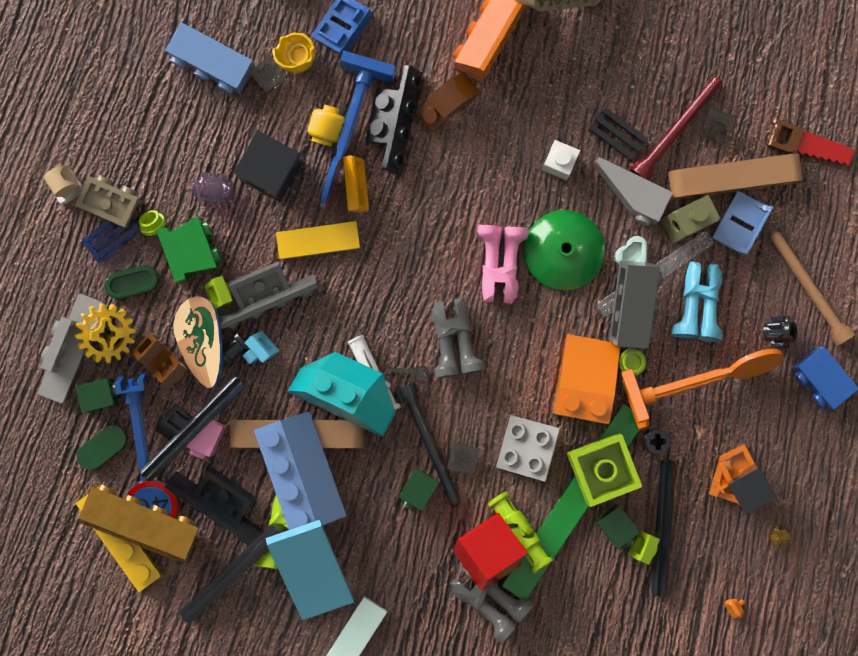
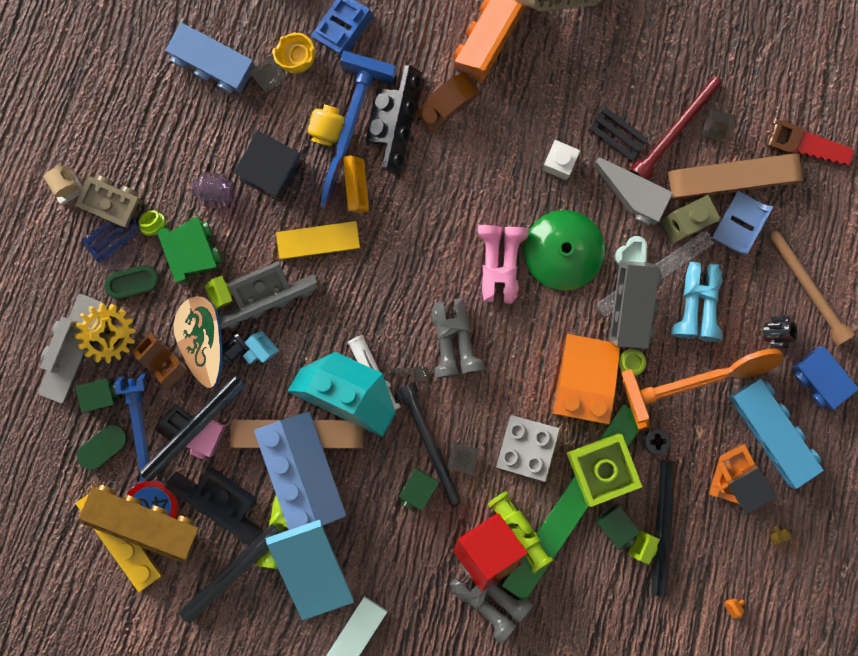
none -> dark azure brick [728,379,824,489]

